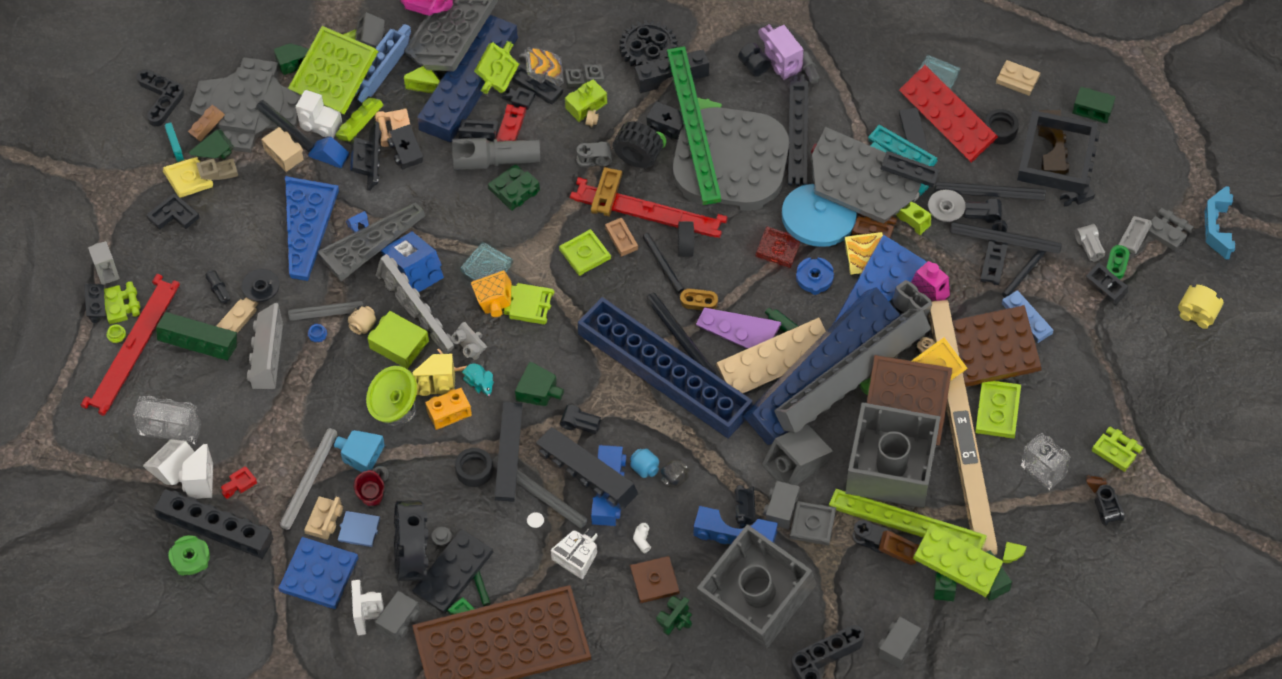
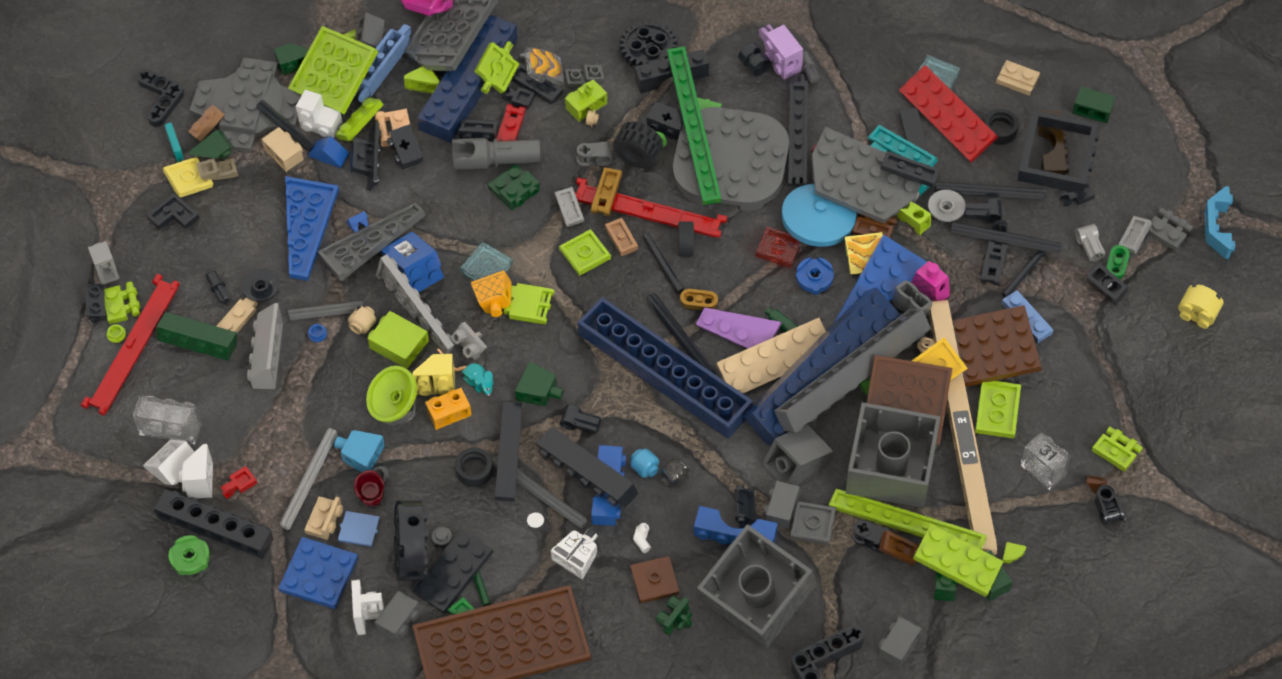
none -> light grey plate [555,187,584,227]

